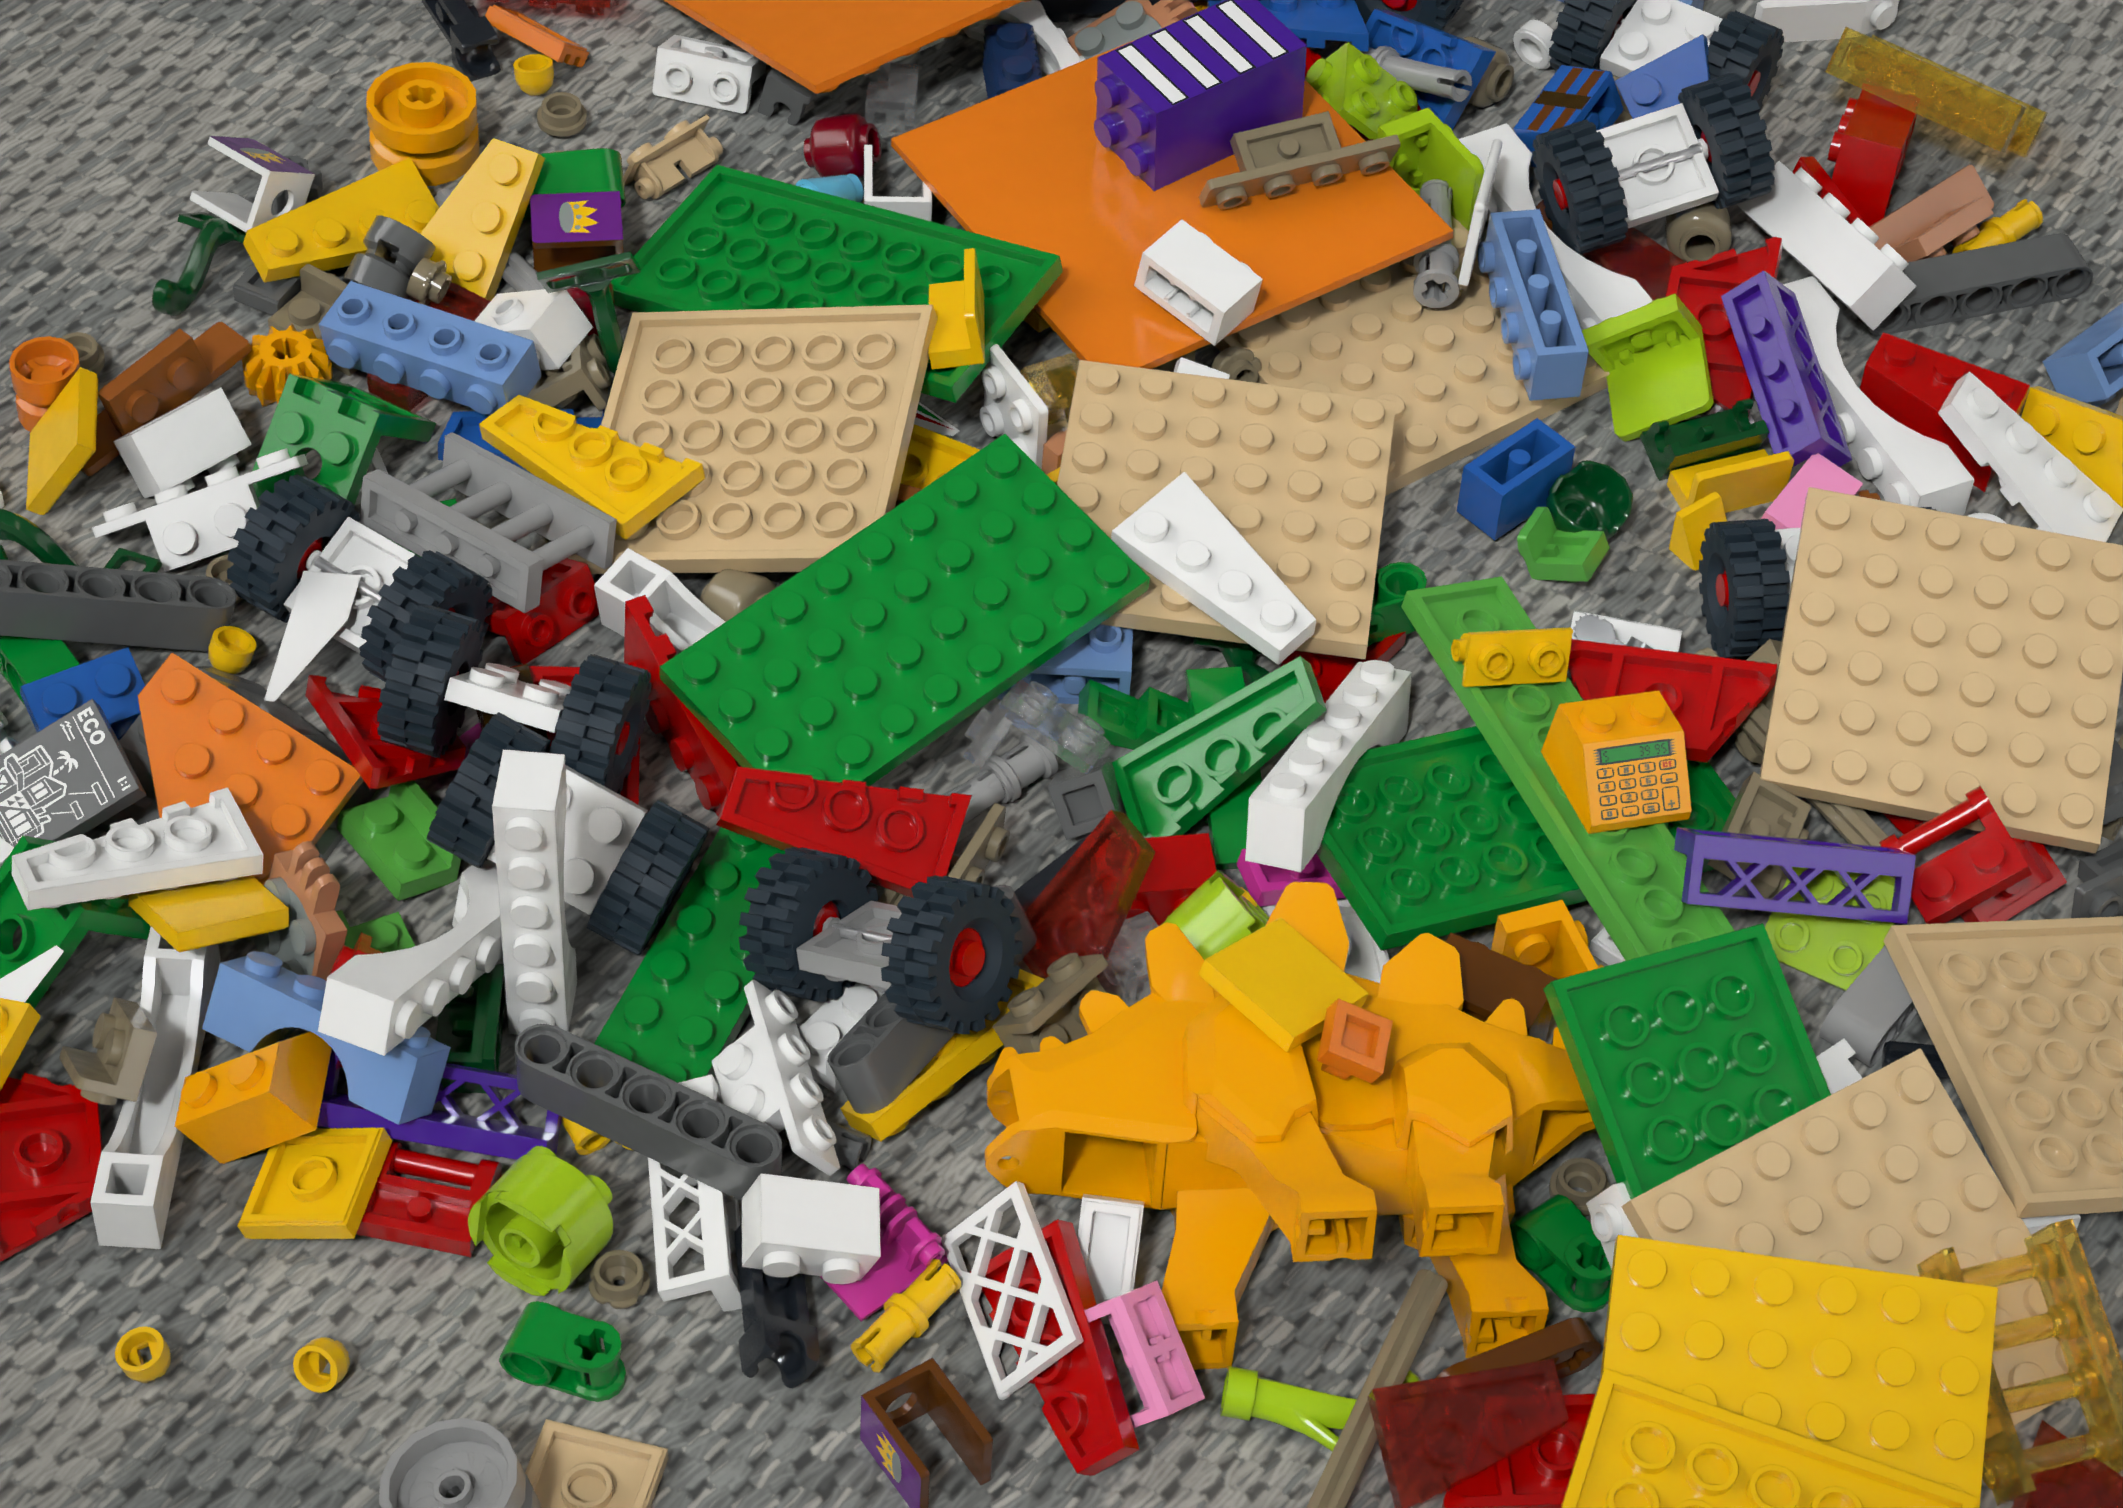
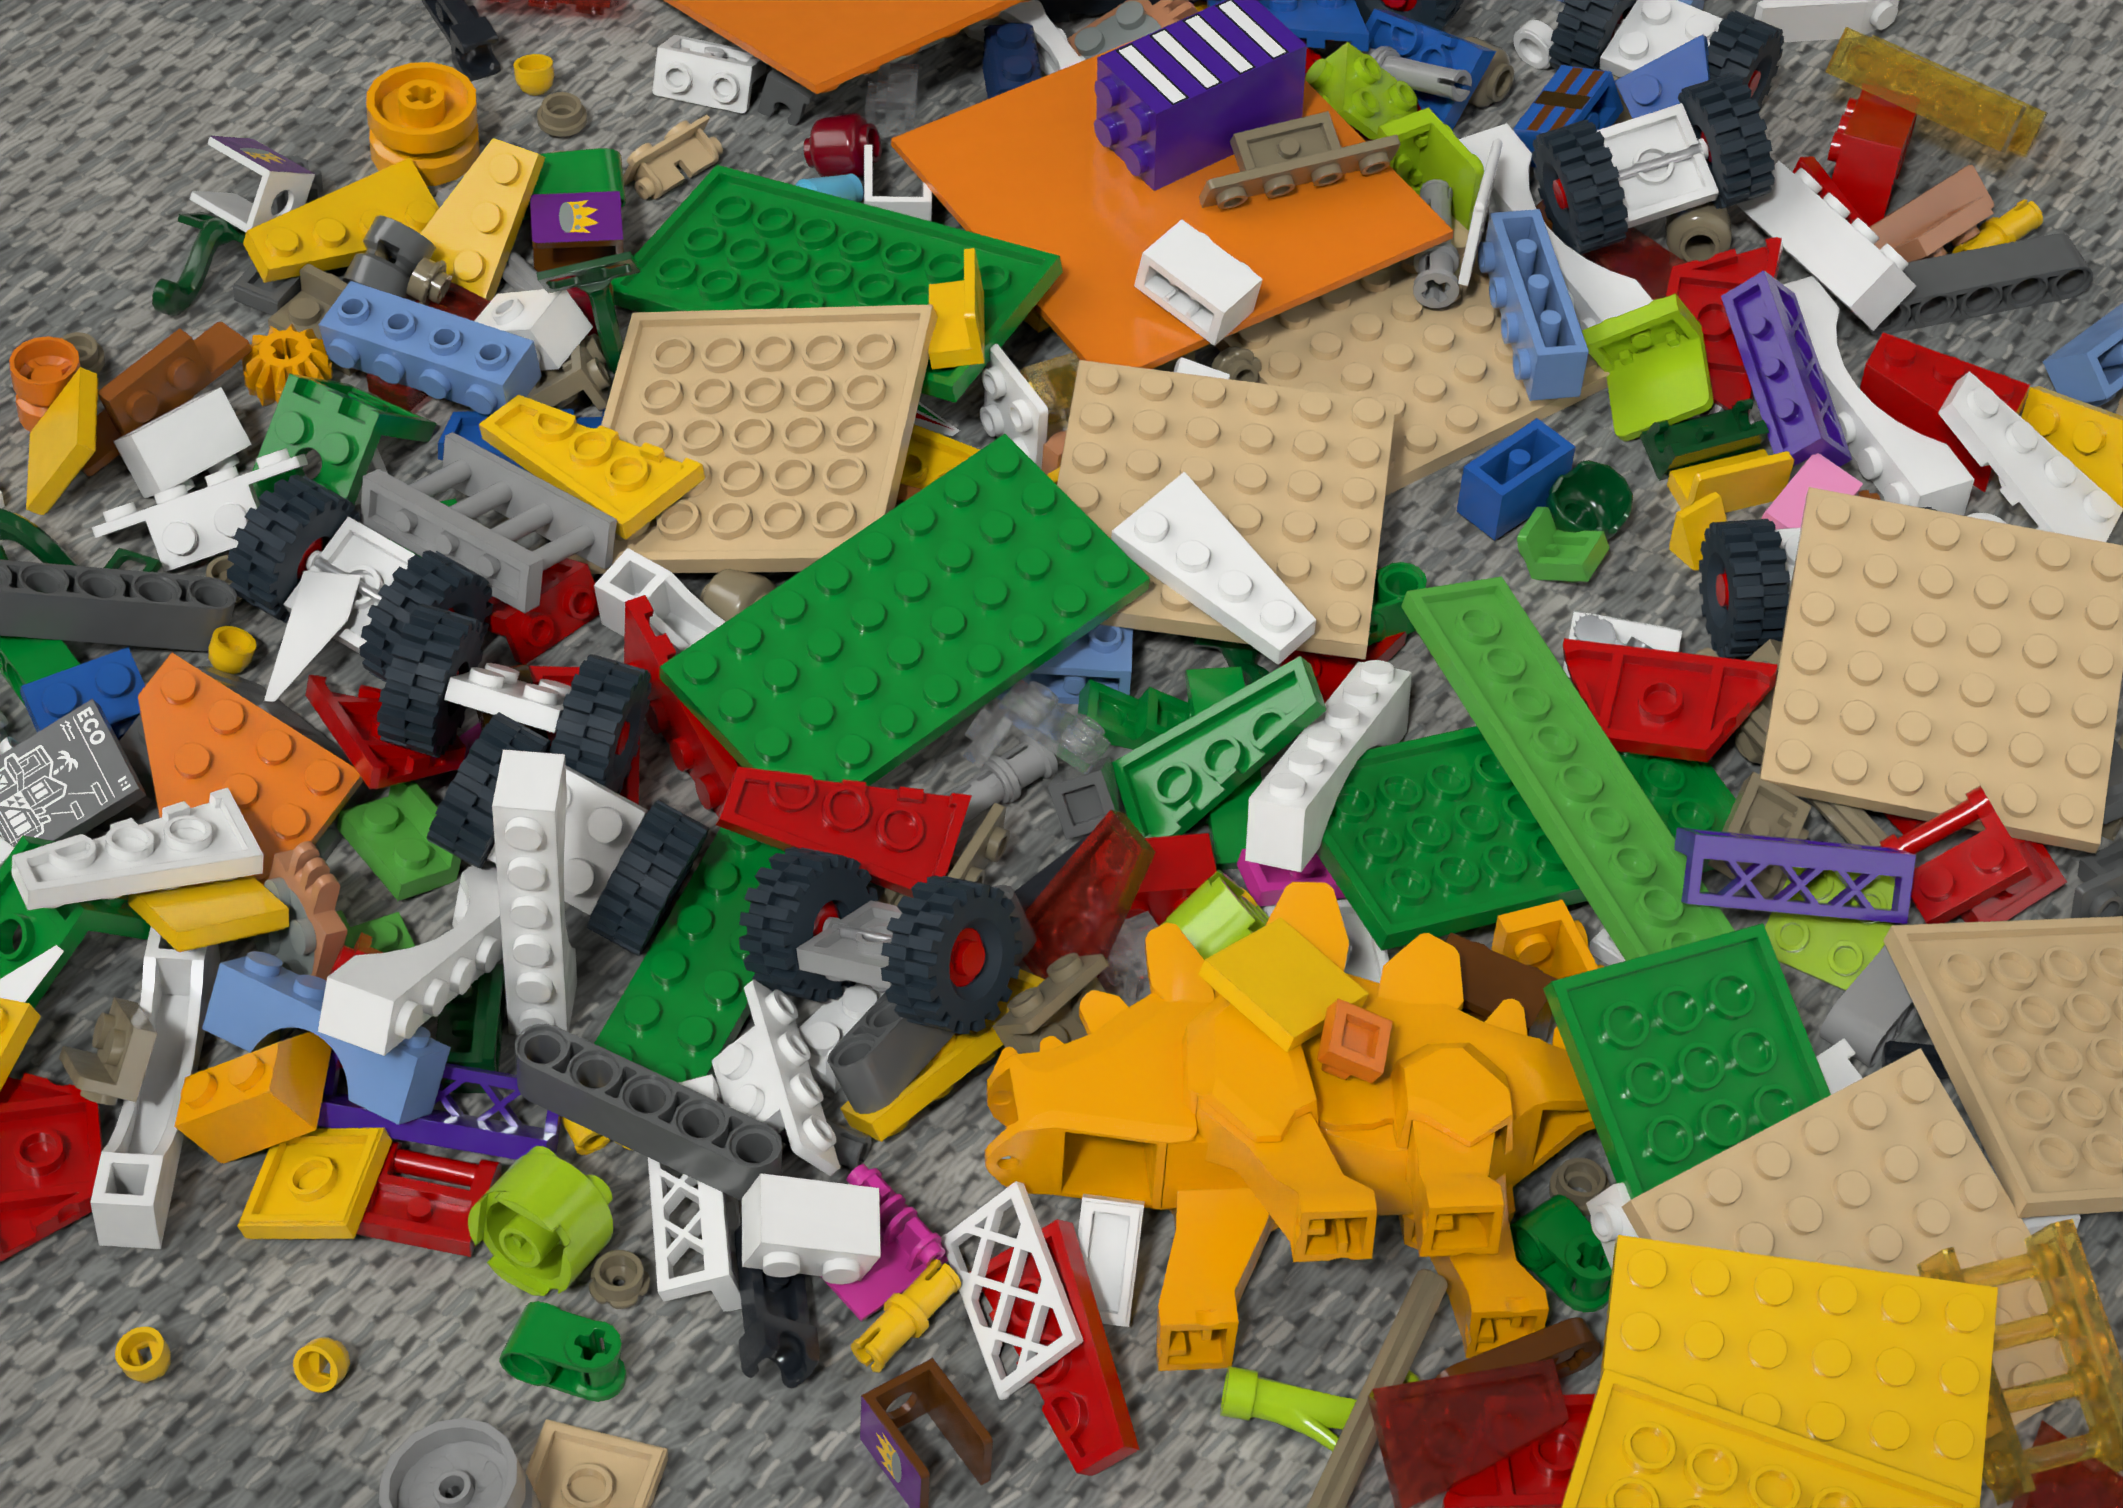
orange tile [485,5,589,68] -> none
bright pink hinge [1084,1280,1205,1428] -> none
yellow hinge [1451,627,1573,687] -> none
light orange slope [1541,691,1692,834] -> none

